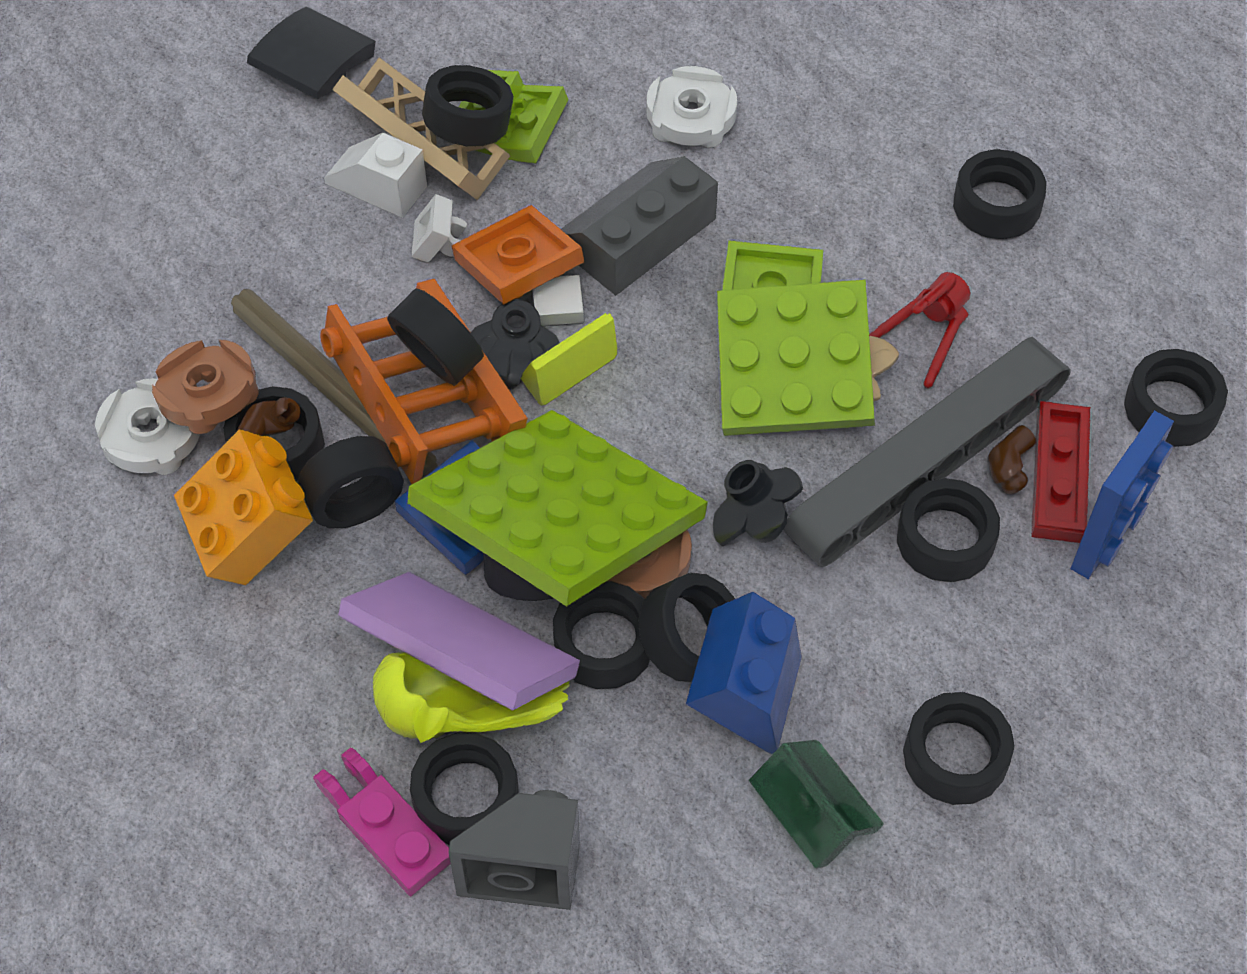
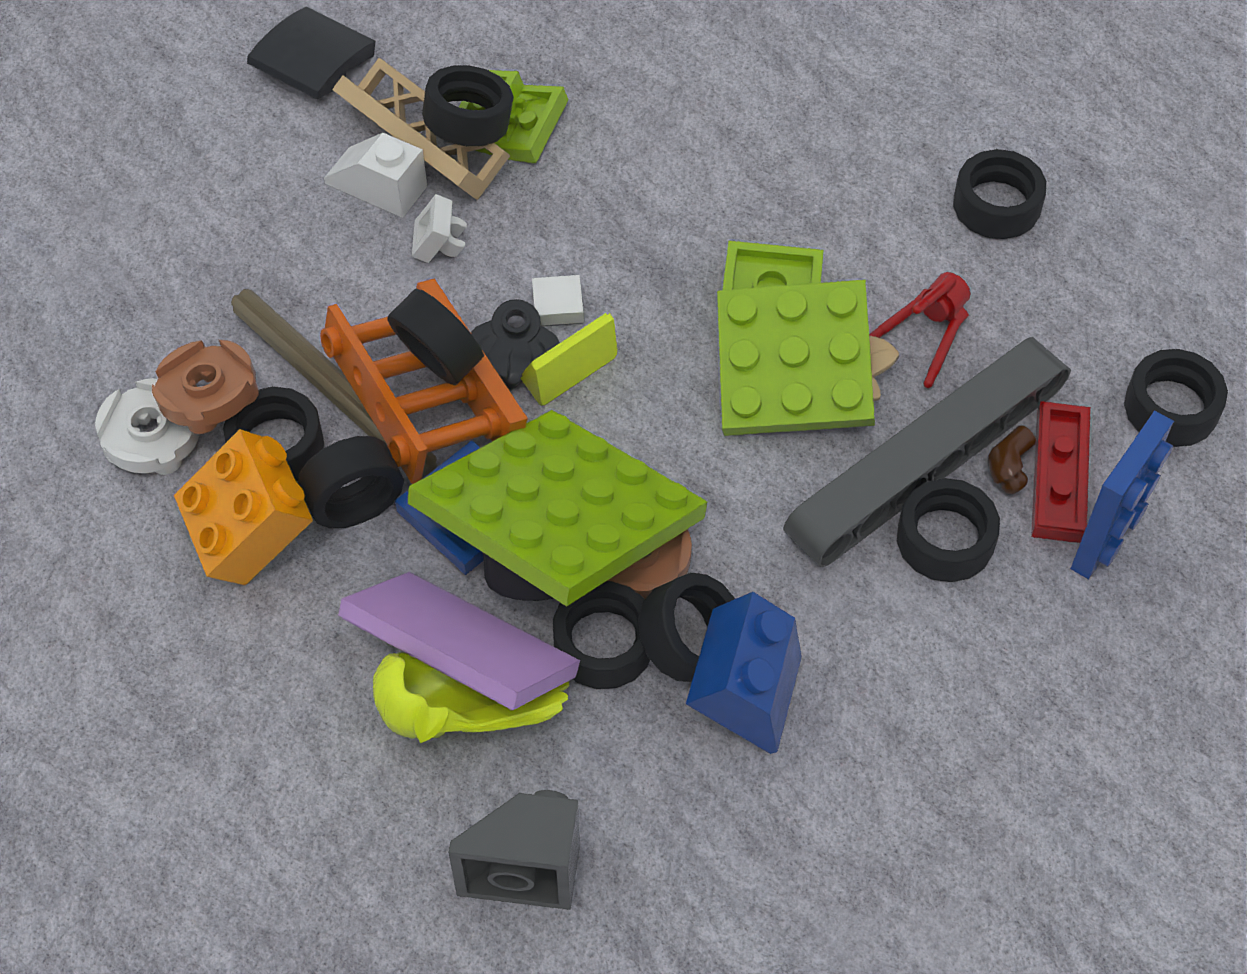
reddish brown arm [236,397,301,436] -> none
dark pink hinge [313,747,450,897] -> none
black tyre [410,733,518,845] -> none
orange plate [451,205,584,305] -> none
dark grey slope [561,156,718,296] -> none
white plate [646,66,737,148] -> none
black plate [713,460,803,546] -> none
clear green panel [748,740,884,868] -> none
black tyre [903,692,1015,805] -> none

